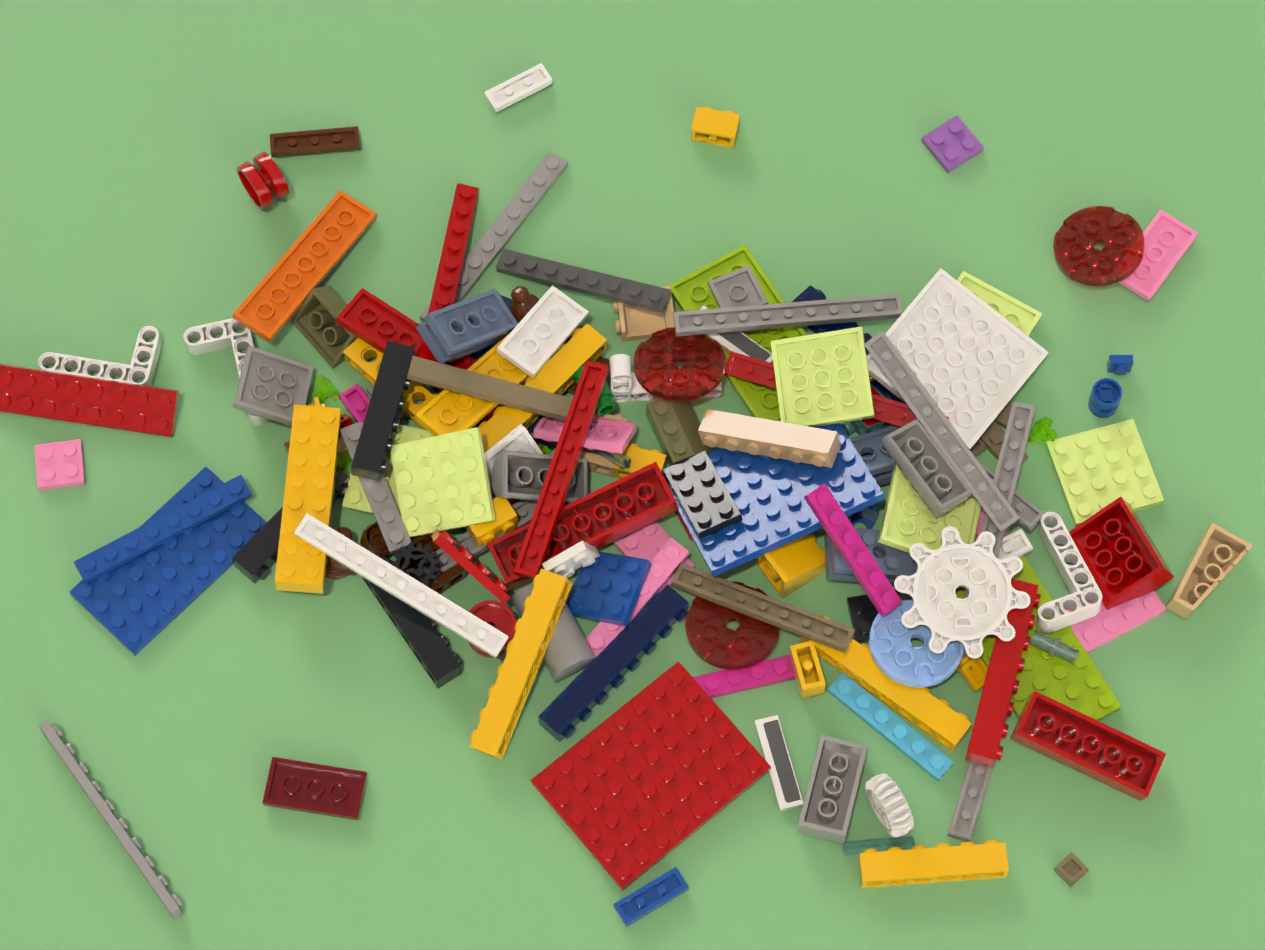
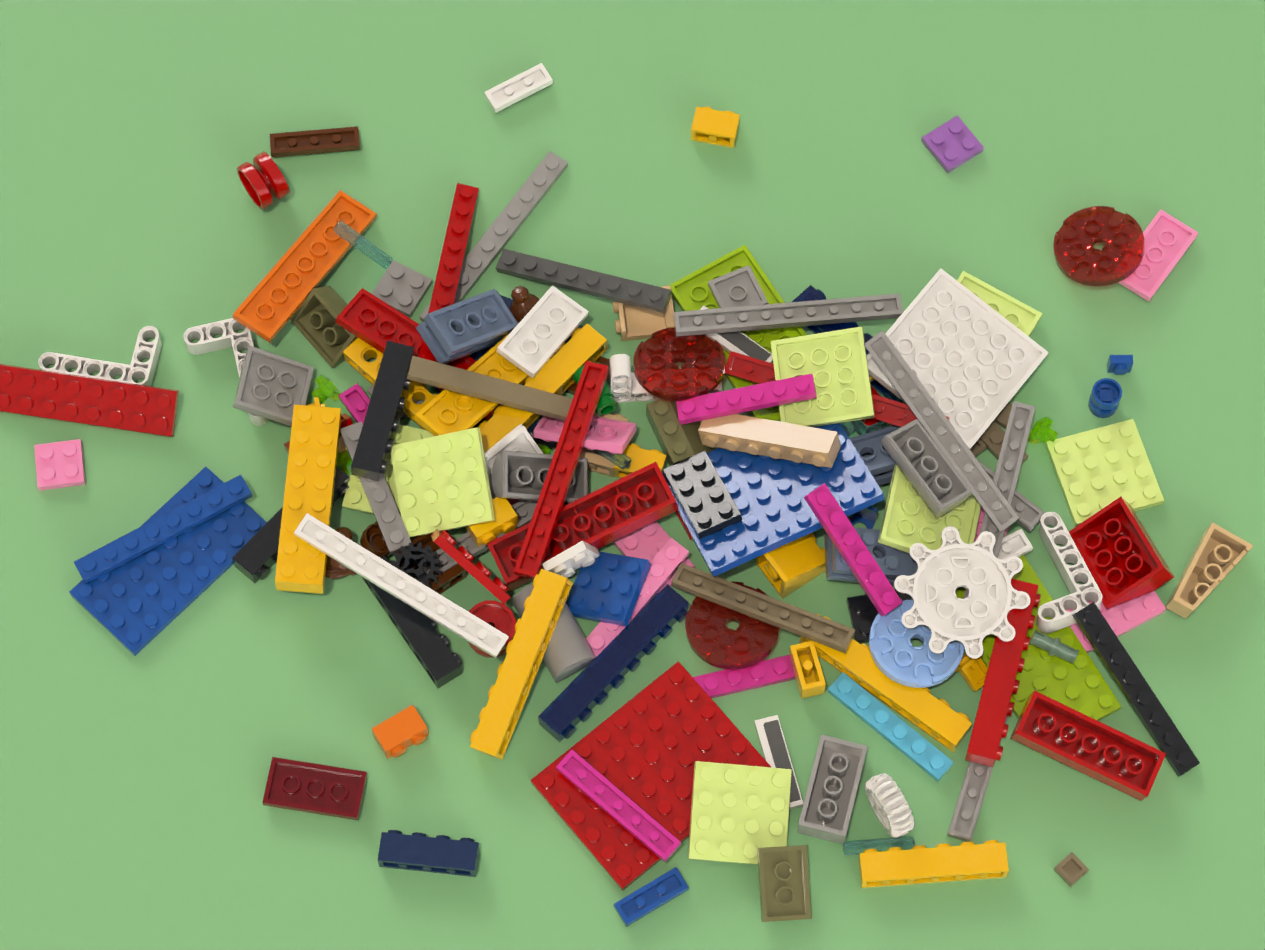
light grey plate [39,720,183,920] -> none
none -> clear light blue axle [333,221,393,269]
none -> light grey plate [372,260,433,318]
none -> orange brick [372,705,429,759]
none -> dark blue brick [378,830,479,877]
none -> dark pink plate [556,750,681,862]
none -> dark pink plate [676,374,817,425]
none -> yellowish green plate [688,761,792,865]
none -> olive plate [757,845,812,922]
none -> black plate [1072,602,1200,777]

